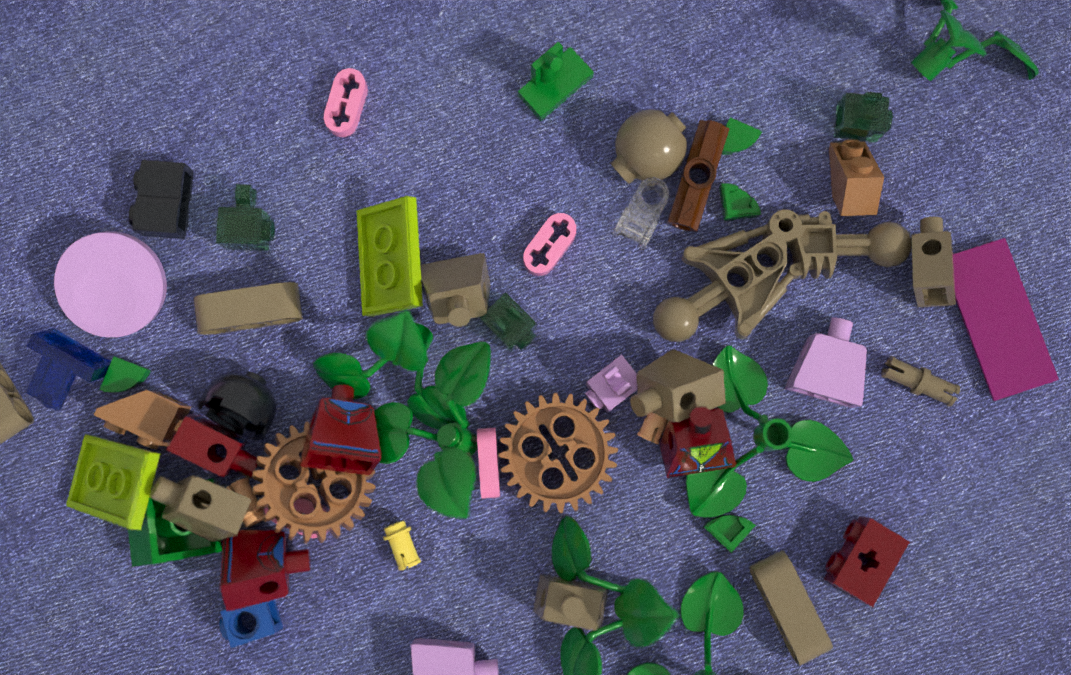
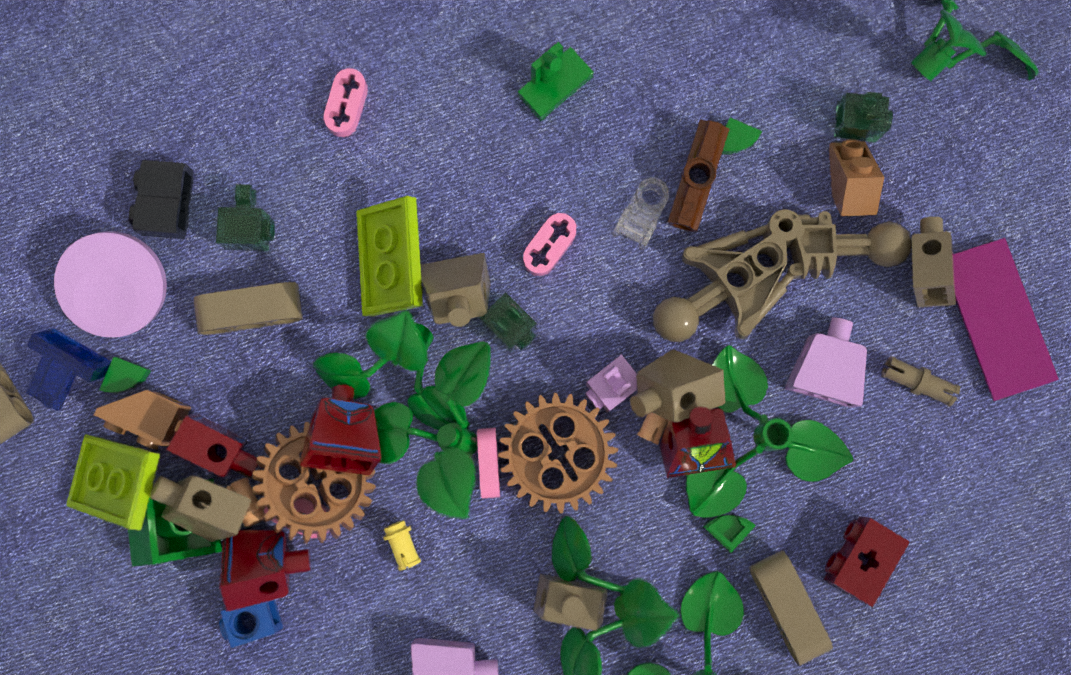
black cylinder [197,372,276,440] -> none
dark tan brick [611,109,687,184] -> none
green tile [719,183,761,221] -> none

